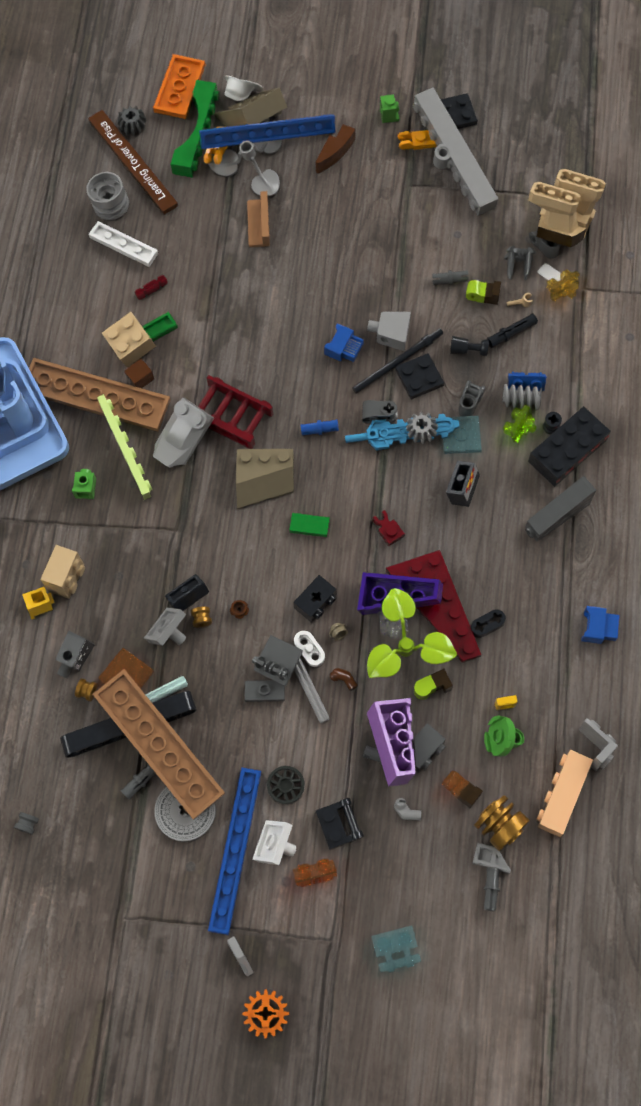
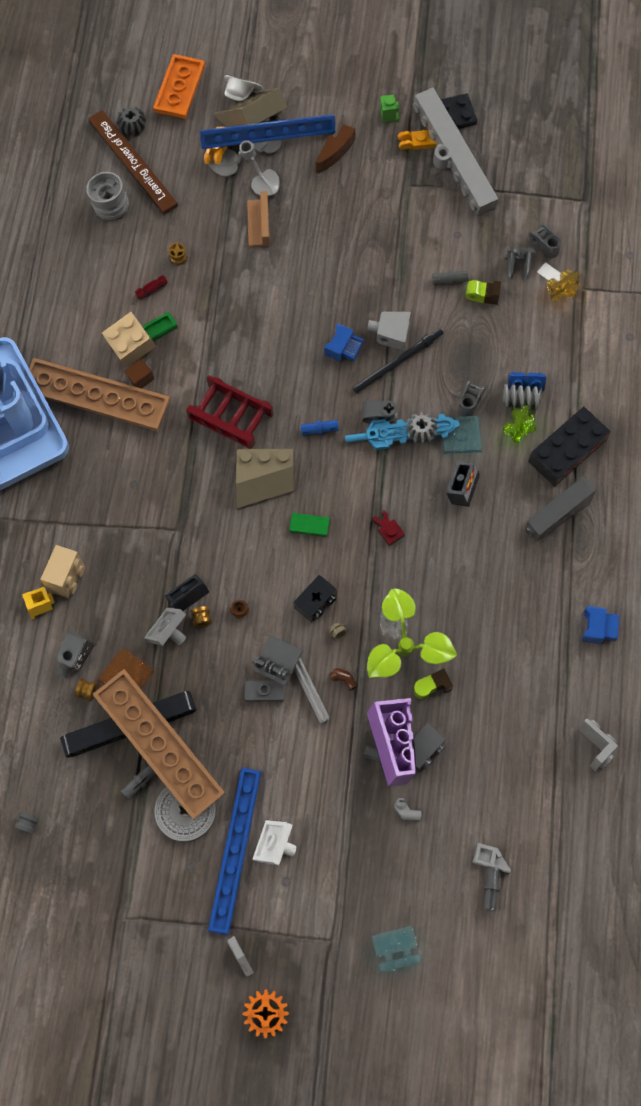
bright green brick [72,469,96,499] -> none
white plate [89,221,158,267] -> none
yellowish green plate [97,394,152,500] -> none
light aqua axle [145,676,188,703] -> none
light grey slope [153,398,214,468] -> none
green arch [171,80,220,178] -> none
pearl dark grey wheel [267,766,305,804] -> none
clear orange hinge [293,859,337,887] -> none
white plate [294,631,325,667] -> none
black plate [315,798,364,850] -> none
dark purple wedge [357,572,443,615] -> none
dark red wing [386,550,481,663] -> none
black plate [395,353,444,400] -> none
leg [442,770,483,808] -> none
black piece [450,336,489,356] -> none
black beam [471,609,506,638] -> none
pearl gold wheel [474,795,530,851] -> none
bright green tile [484,715,524,757] -> none
black pin [486,313,538,348] -> none
yellow tile [495,695,518,710] -> none
tan hand [507,293,533,307] -> none
tan piece [528,169,606,247] -> none
light nougat brick [536,750,593,837] -> none
black bush [543,412,562,435] -> none
none -> pearl gold wheel [168,242,187,265]

